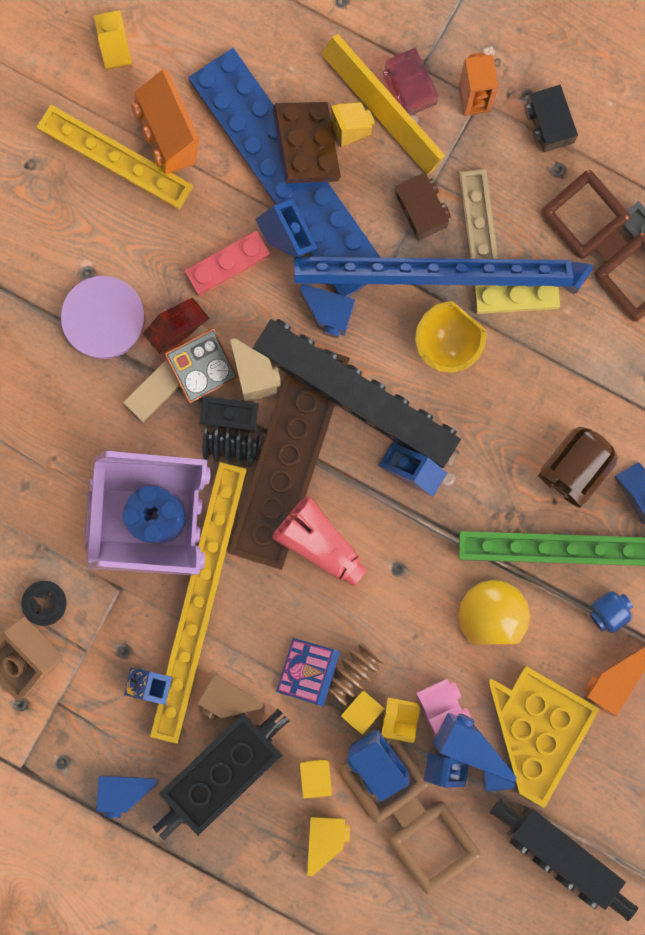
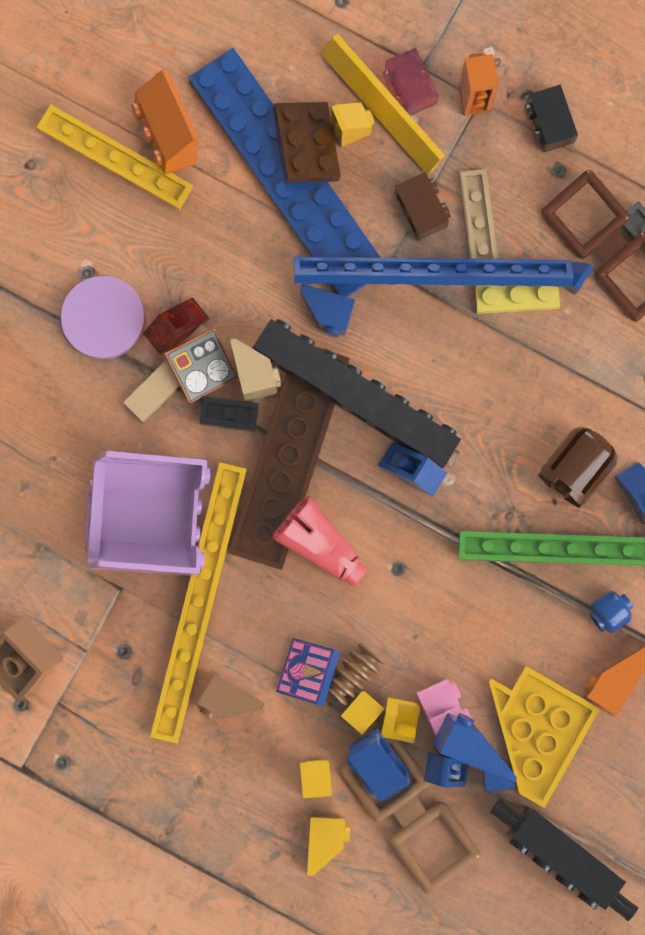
black gear [21,581,67,626] -> none
yellow slope [94,10,132,70] -> none
blue slope [97,776,158,818] -> none
blue brick [122,485,186,544] -> none
blue brick [124,667,172,705] -> none
black brick [152,708,290,841] -> none
coral plate [185,231,270,296] -> none
black piece [202,425,262,467] -> none
blue slope [255,199,318,258] -> none
yellow cylinder [415,301,487,373] -> none
yellow cylinder [458,580,530,645] -> none

